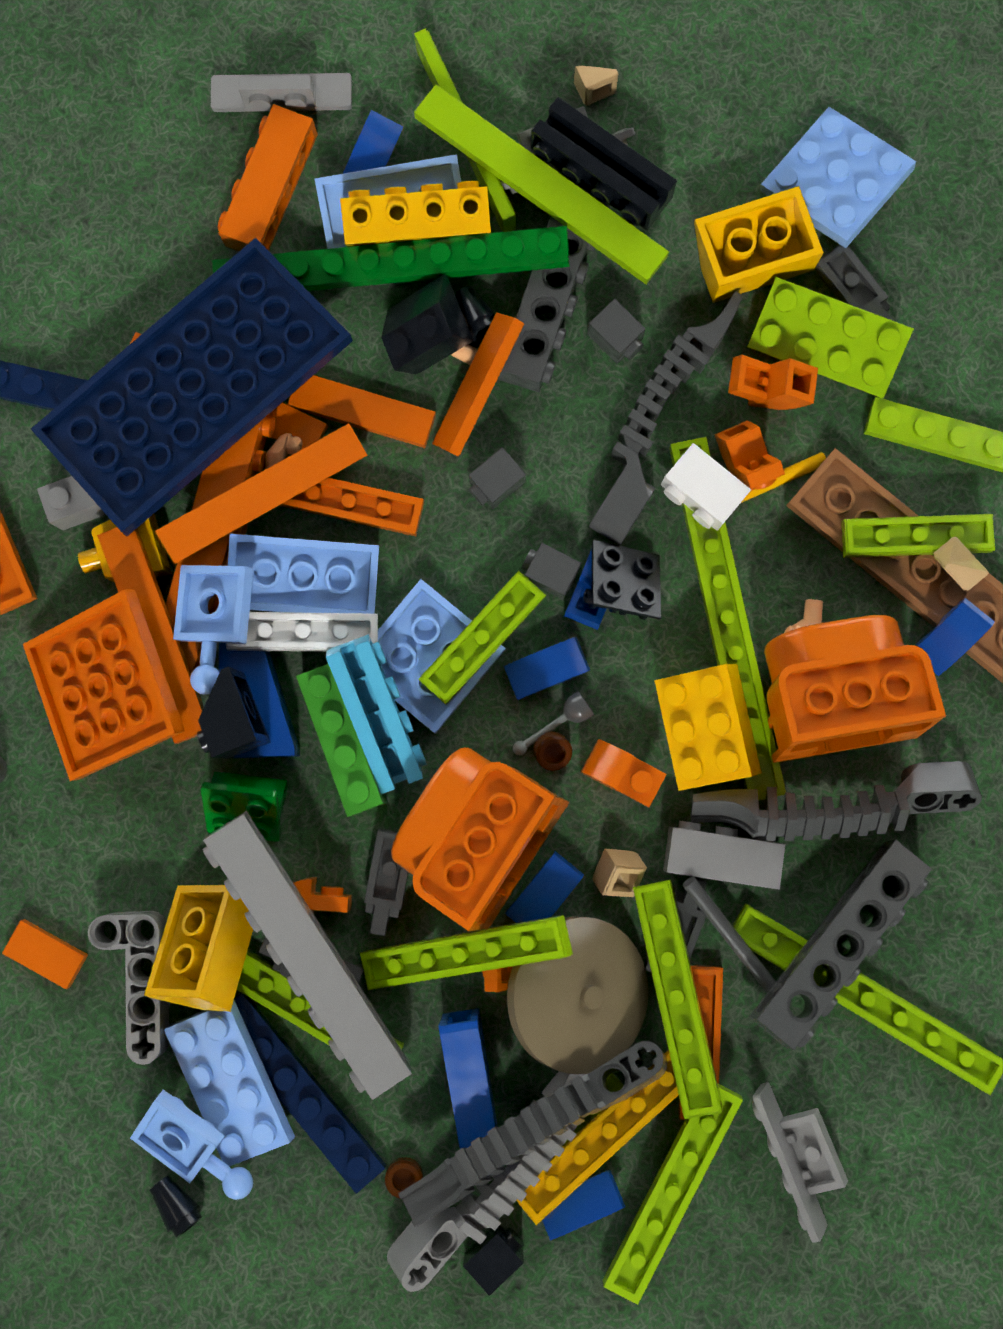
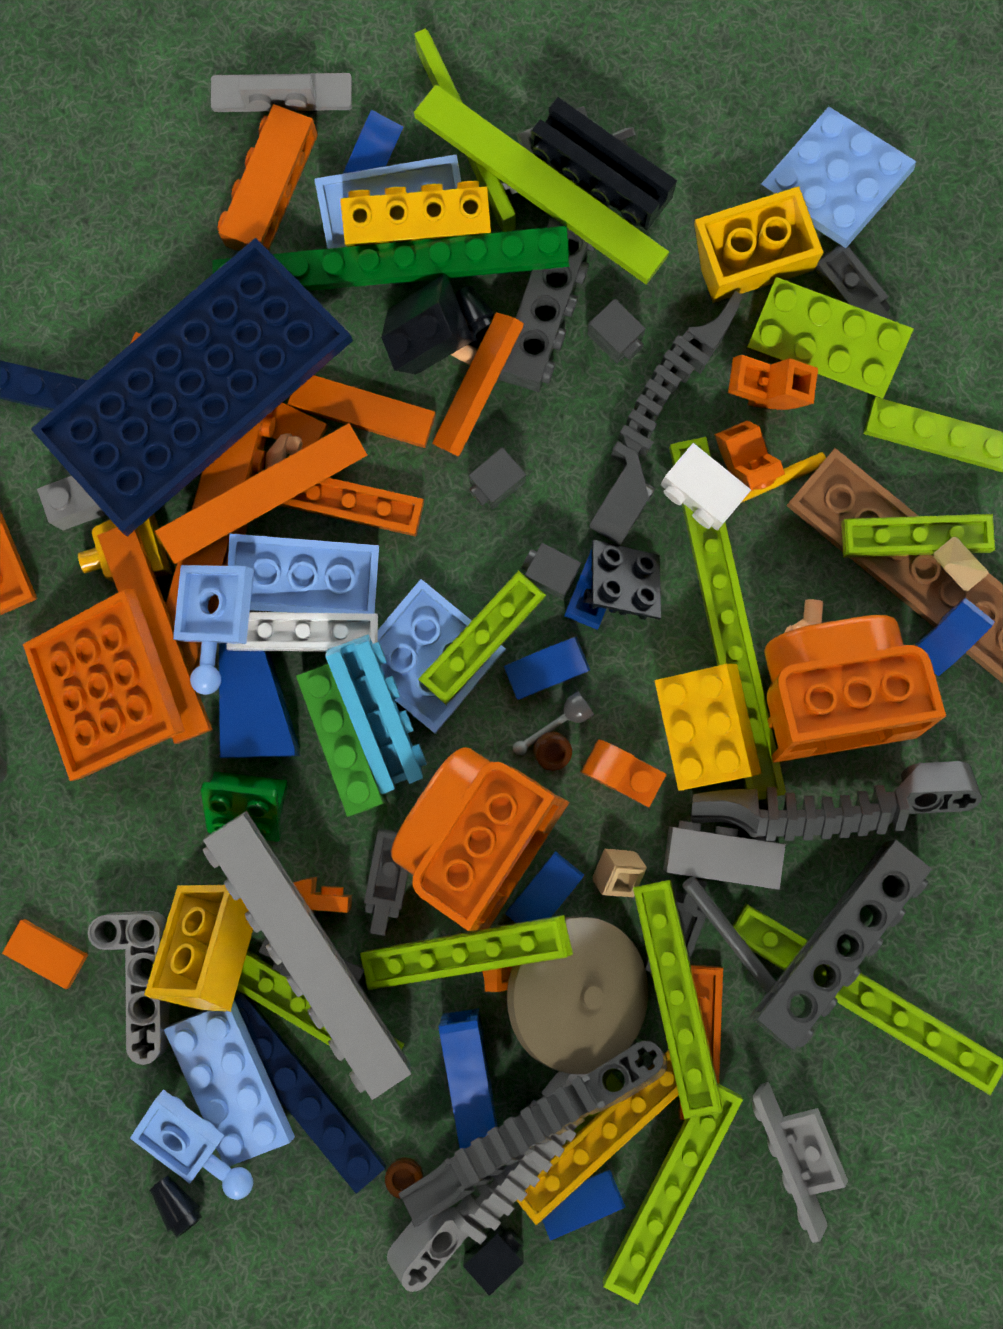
black slope [197,666,271,759] -> none
tan slope [574,66,619,106] -> none

